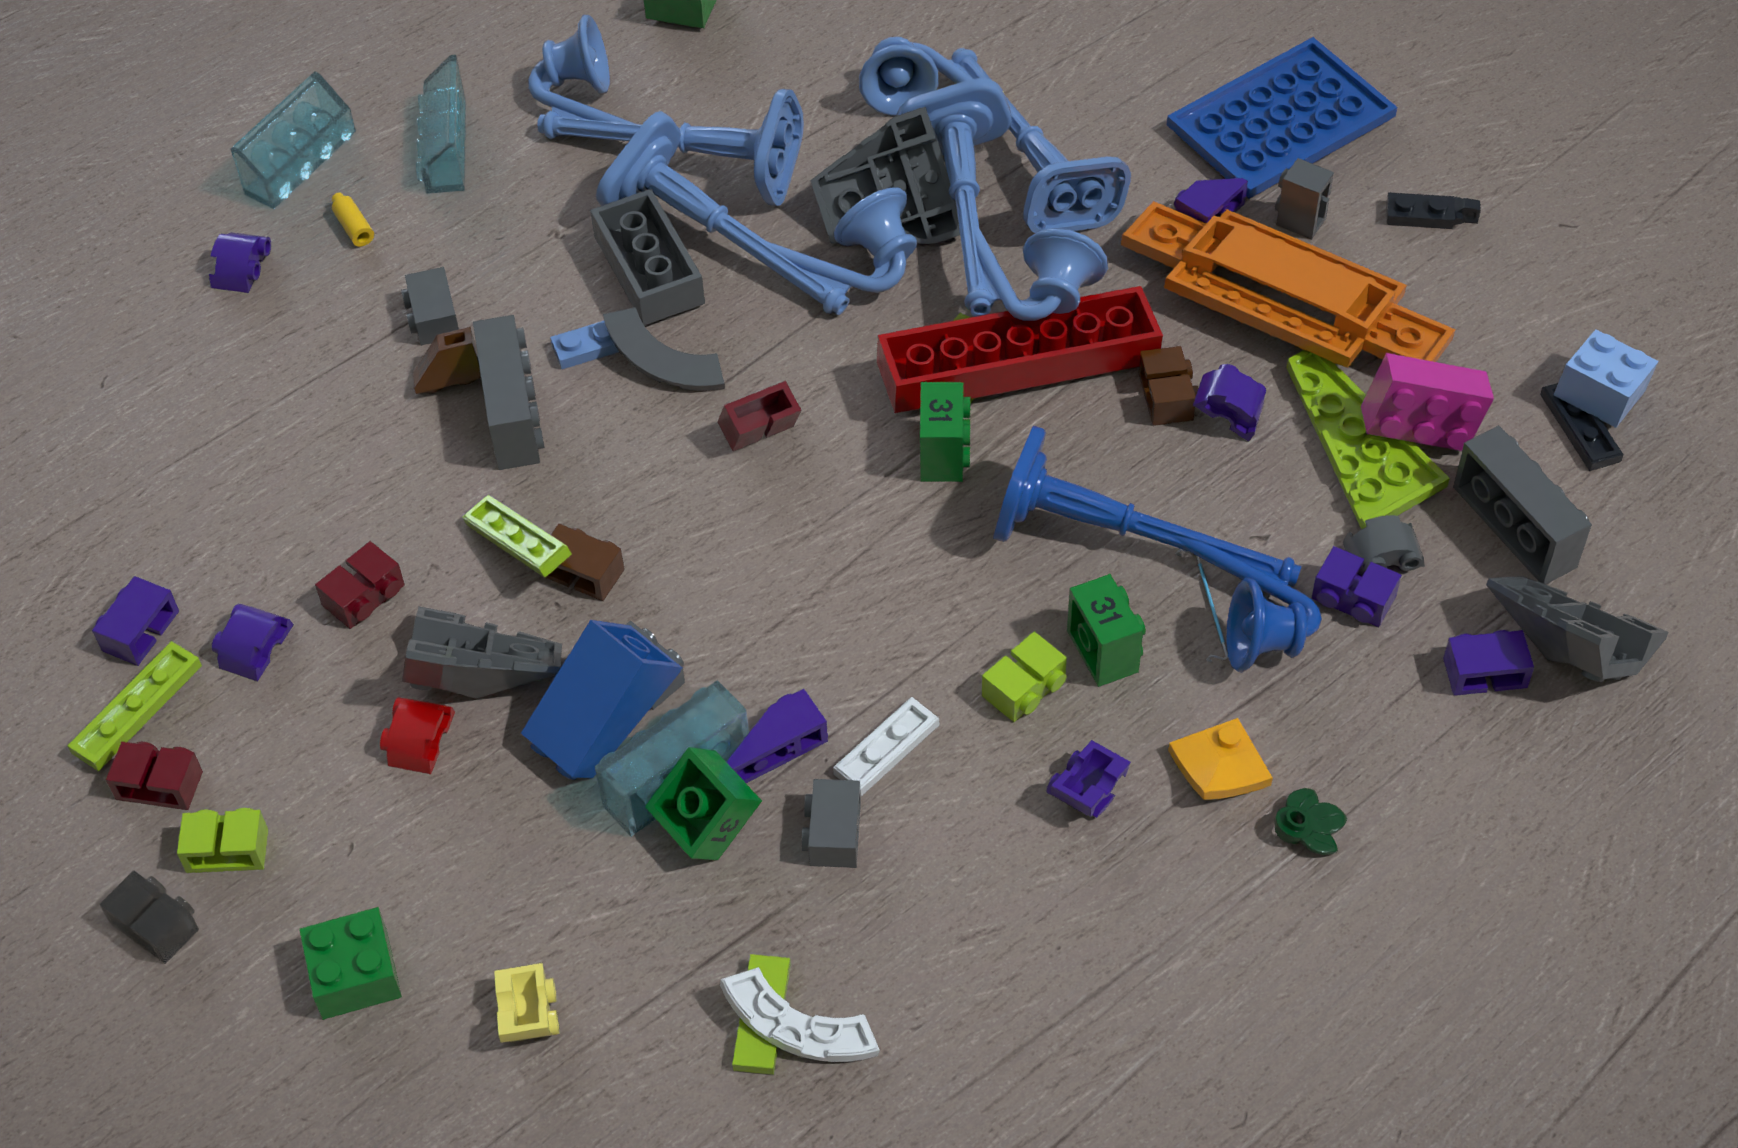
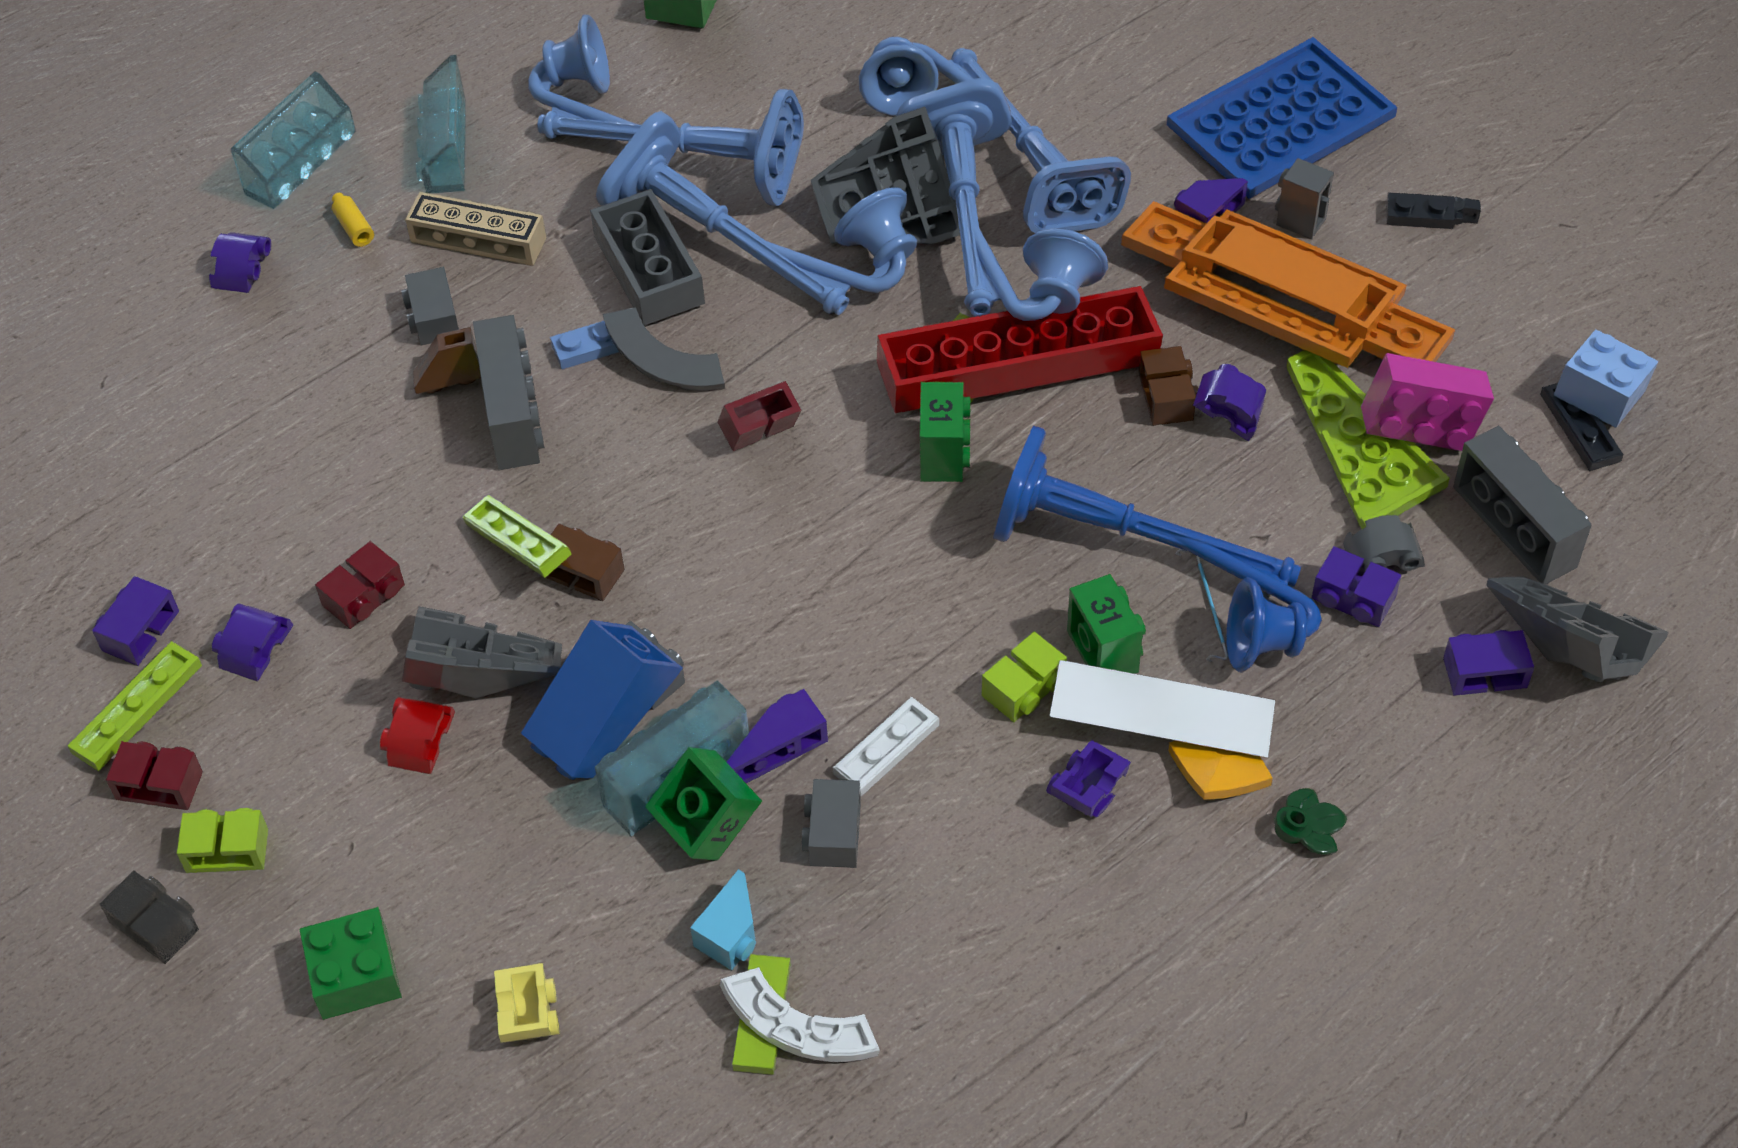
none -> tan brick [405,192,546,266]
none -> medium azure slope [690,869,756,971]
none -> white sticker [1050,660,1275,758]

